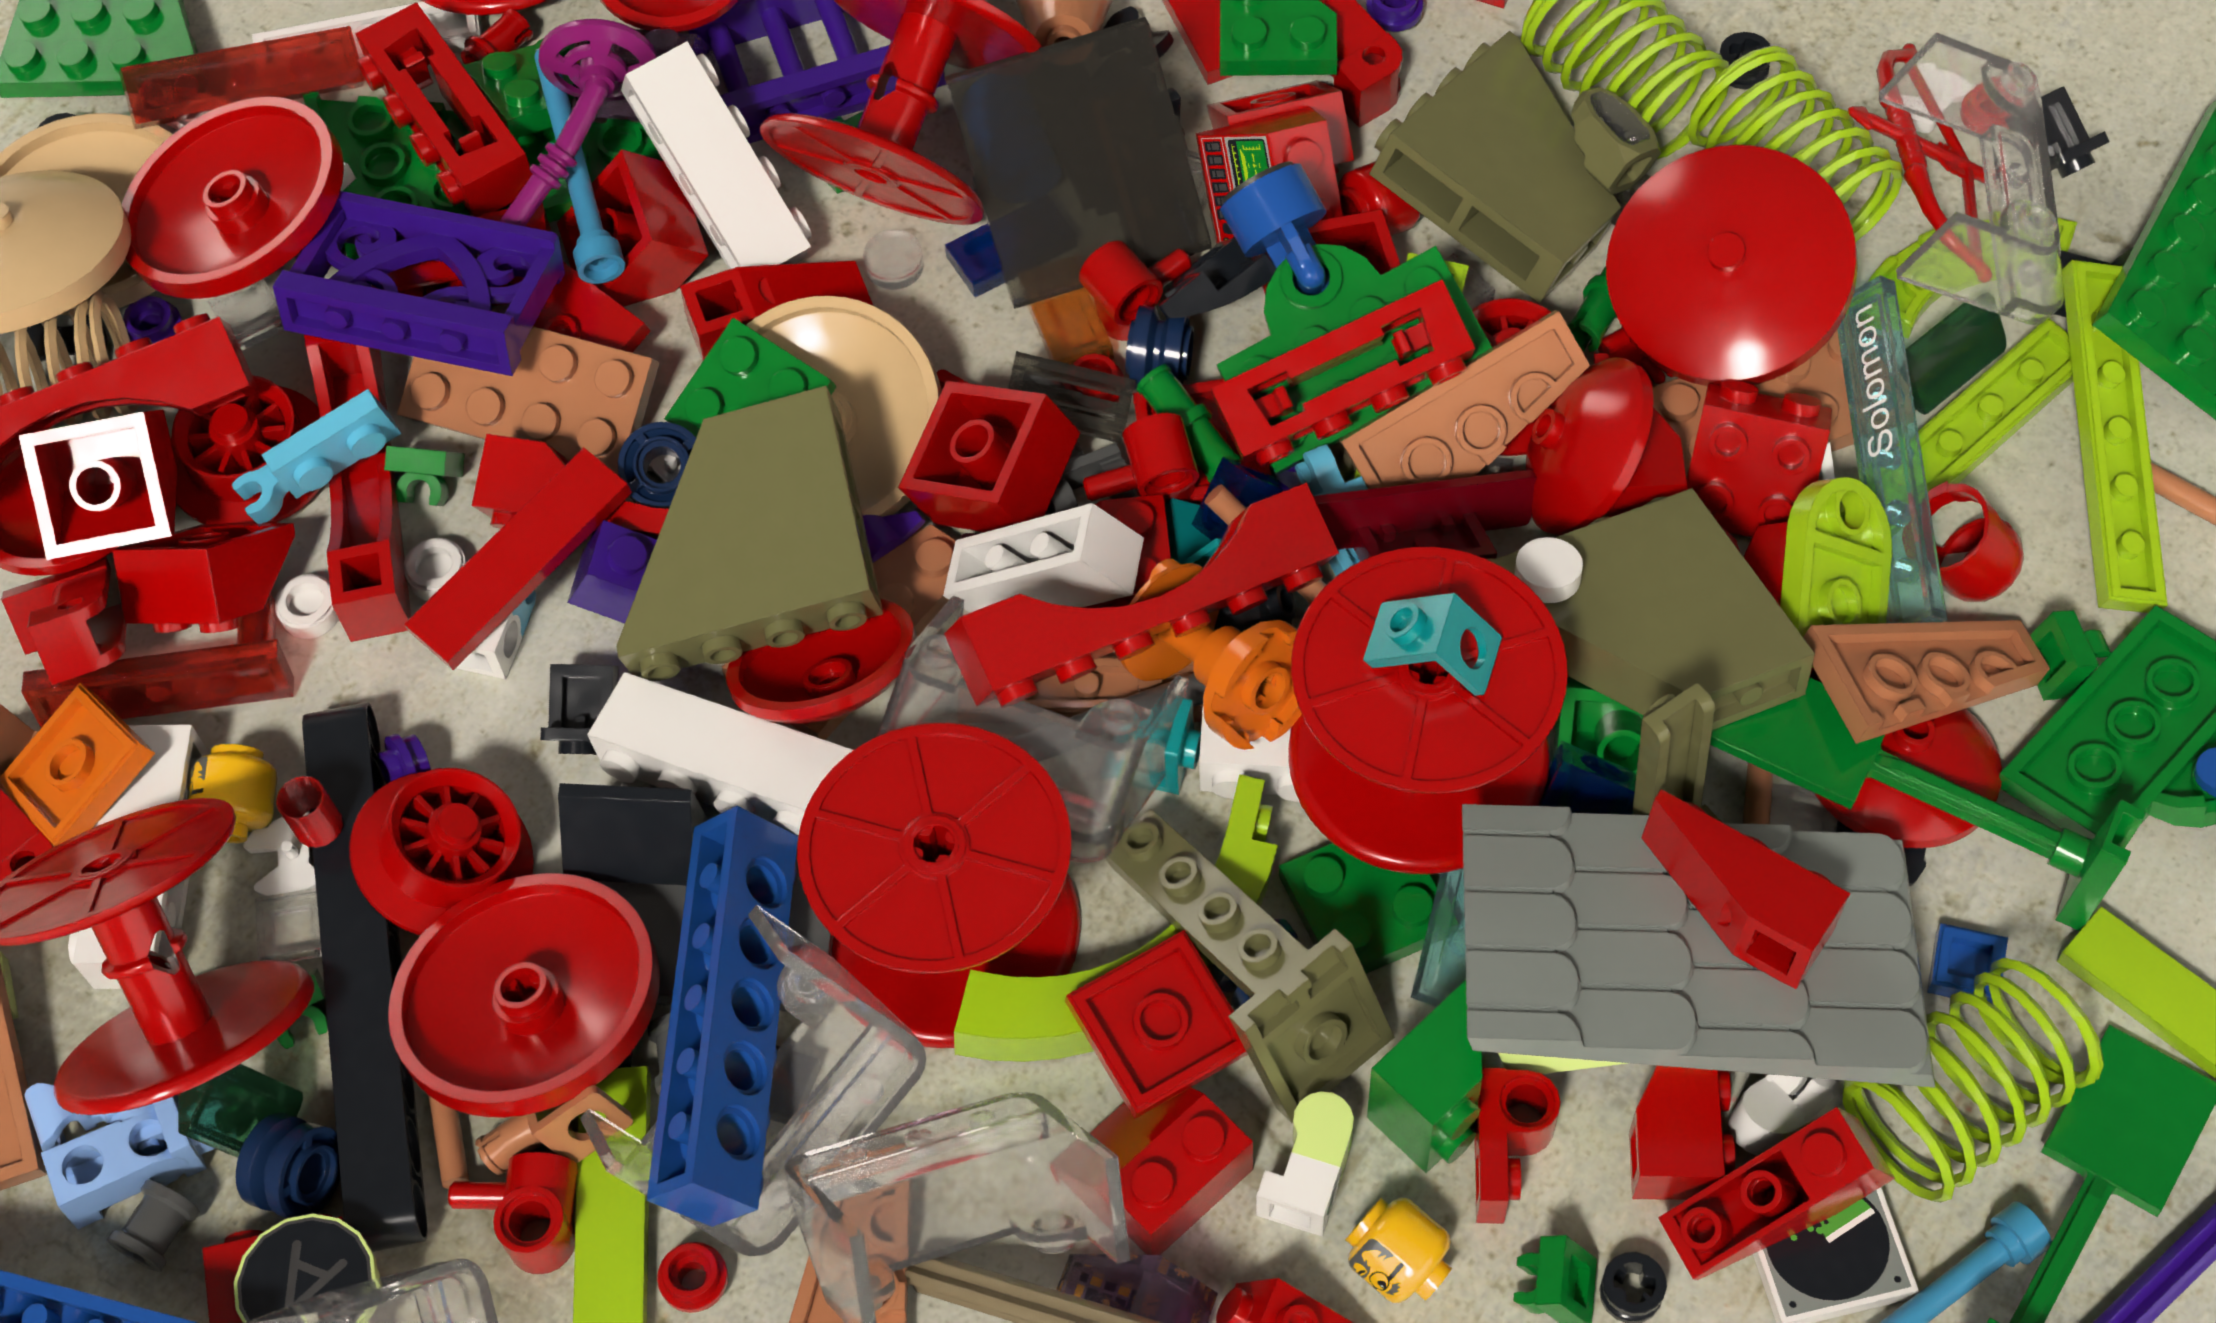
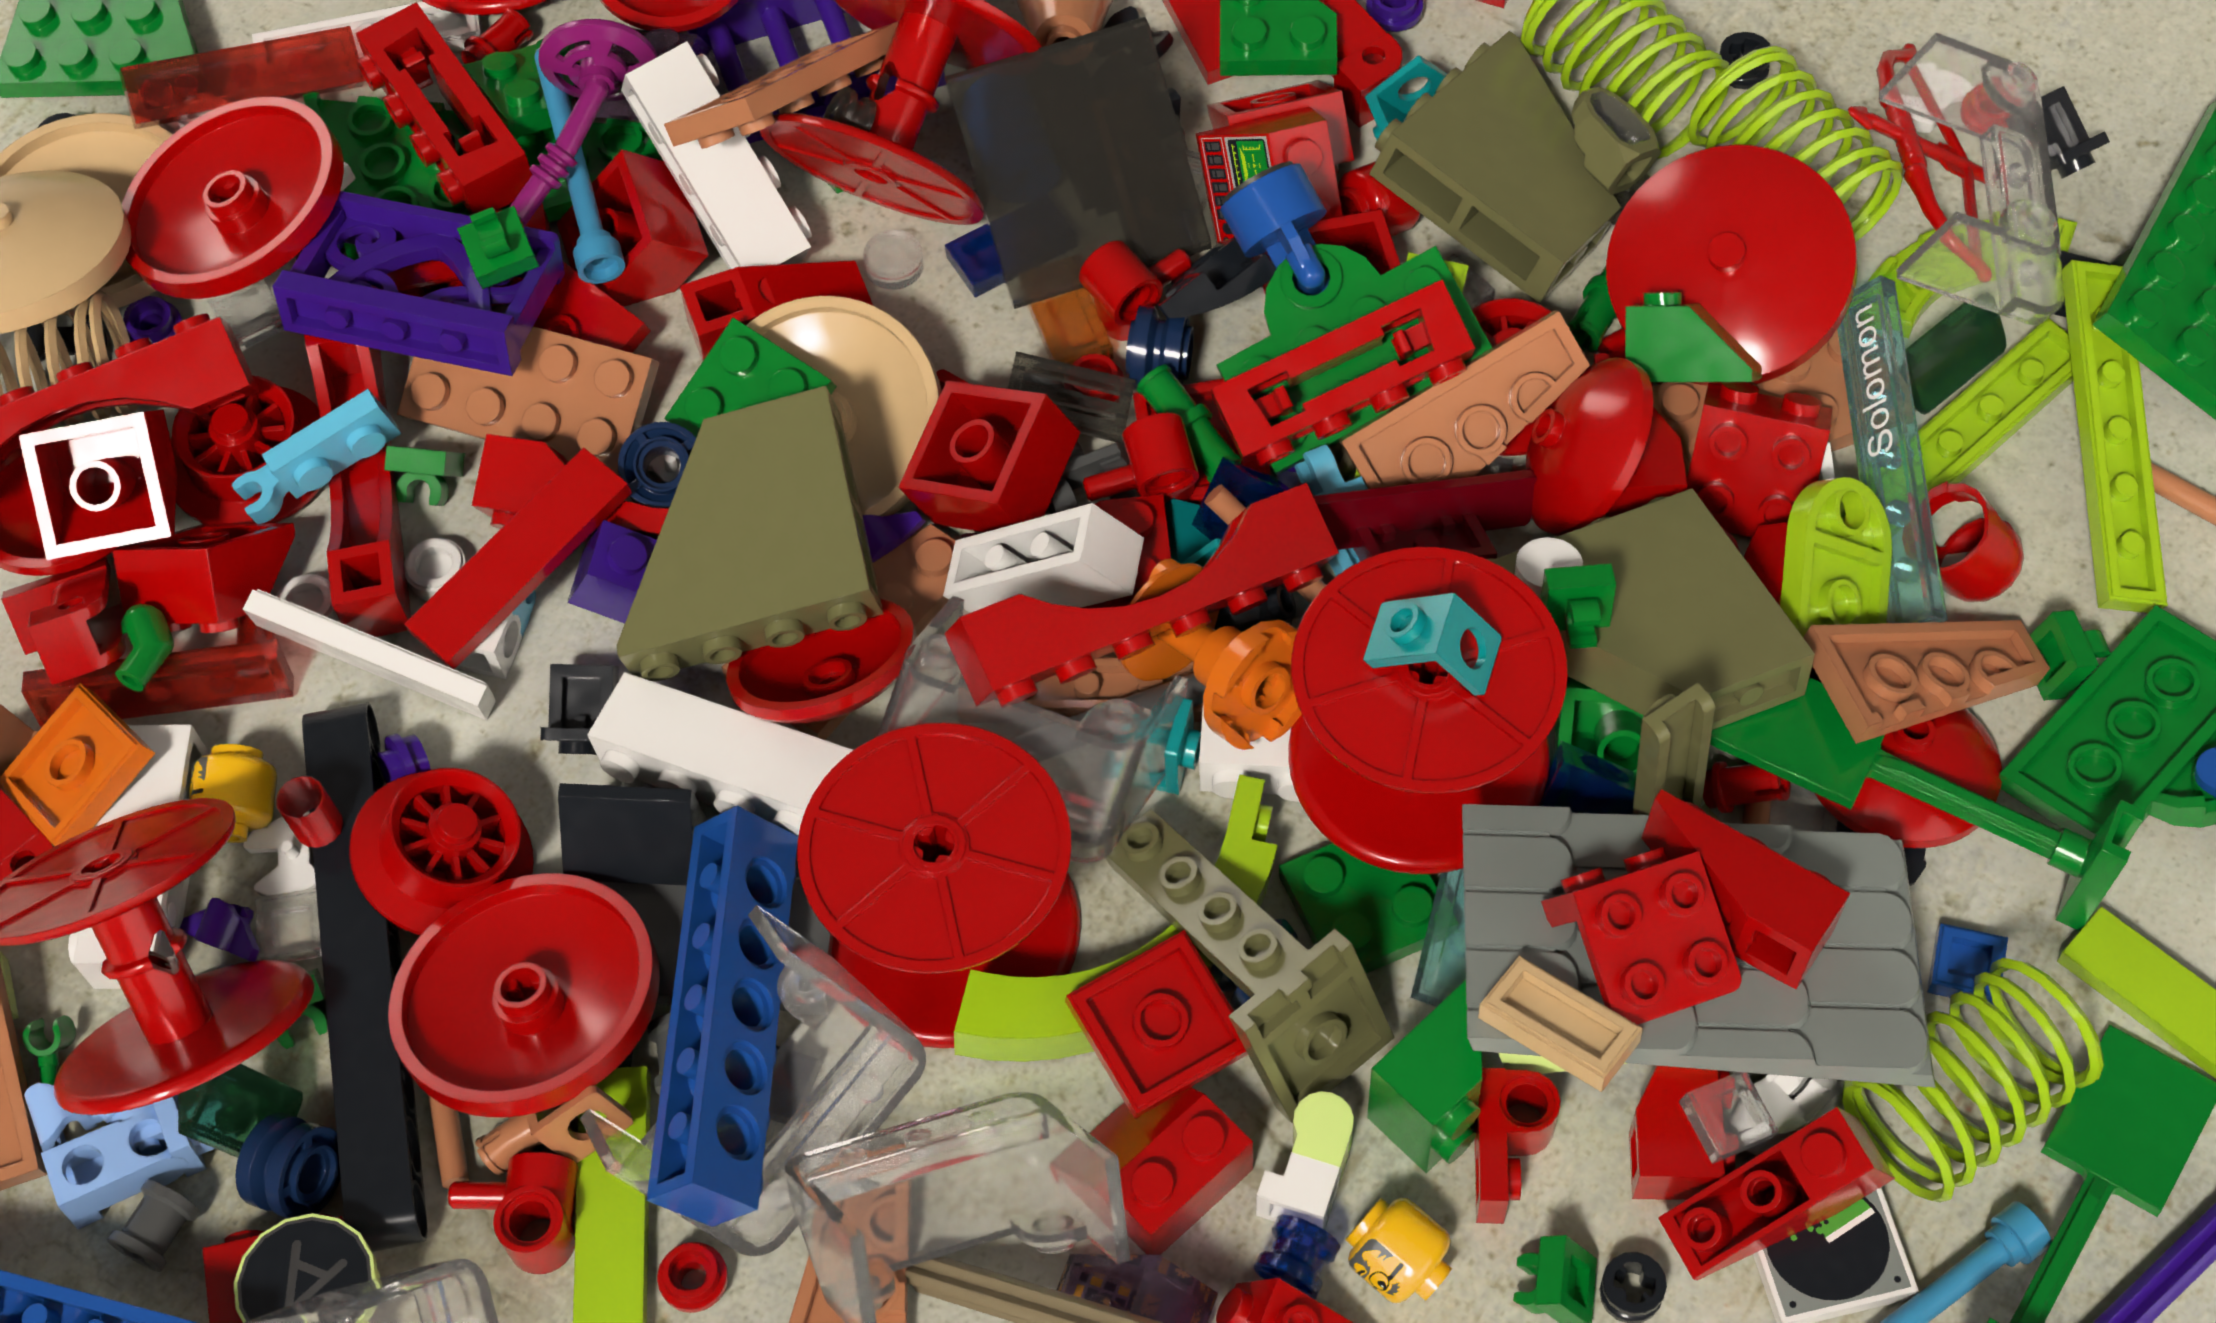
none -> green hand [22,1015,76,1085]
none -> green arm [115,604,174,692]
none -> dark purple piece [180,898,260,962]
none -> white tile [243,589,496,721]
none -> green tile [457,206,539,289]
none -> nougat plate [664,22,898,149]
none -> clear smoke bush [823,87,877,132]
none -> clear blue wheel [1254,1214,1340,1299]
none -> teal bracket [1365,56,1448,140]
none -> tan tile [1478,955,1643,1092]
none -> green tile [1541,563,1616,649]
none -> red bracket [1541,847,1742,1025]
none -> green slope [1625,292,1762,382]
none -> clear tile [1679,1072,1779,1164]
none -> red pin [1703,761,1790,814]

